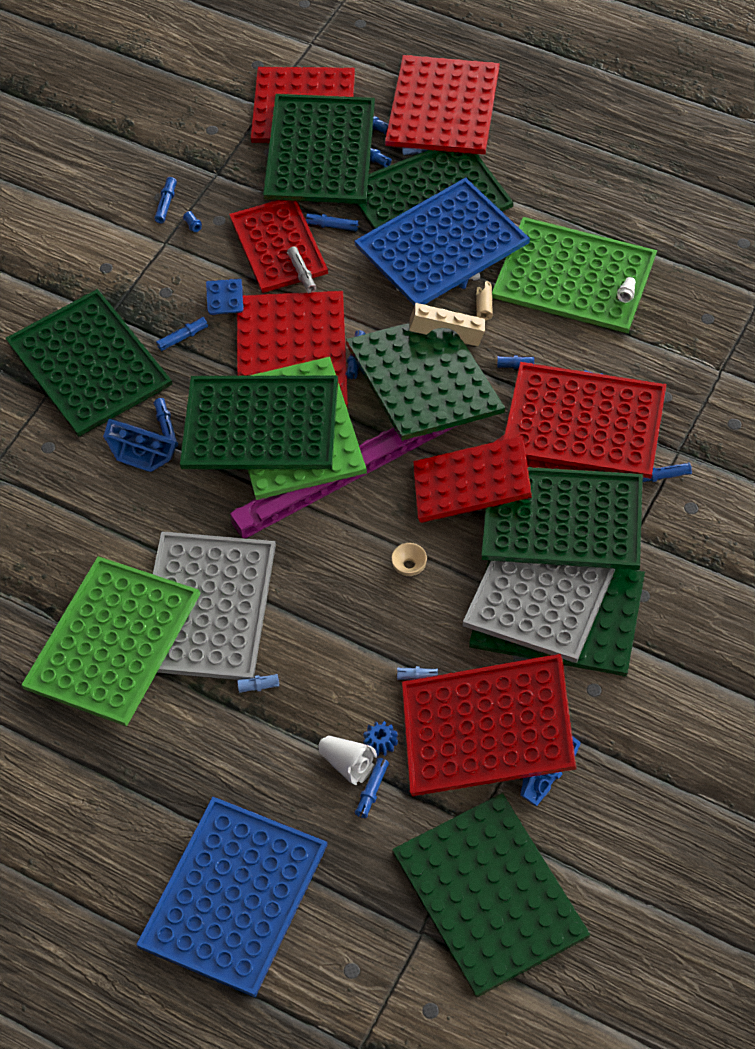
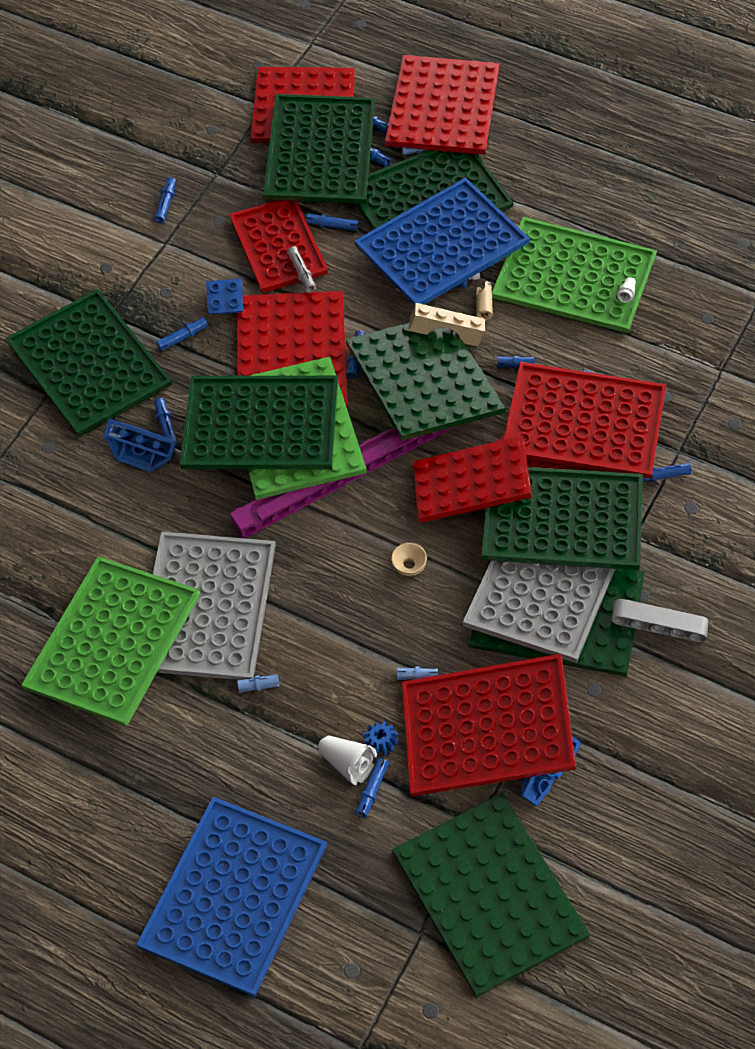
blue pin [183,211,202,232] -> none
none -> light grey beam [612,599,708,642]

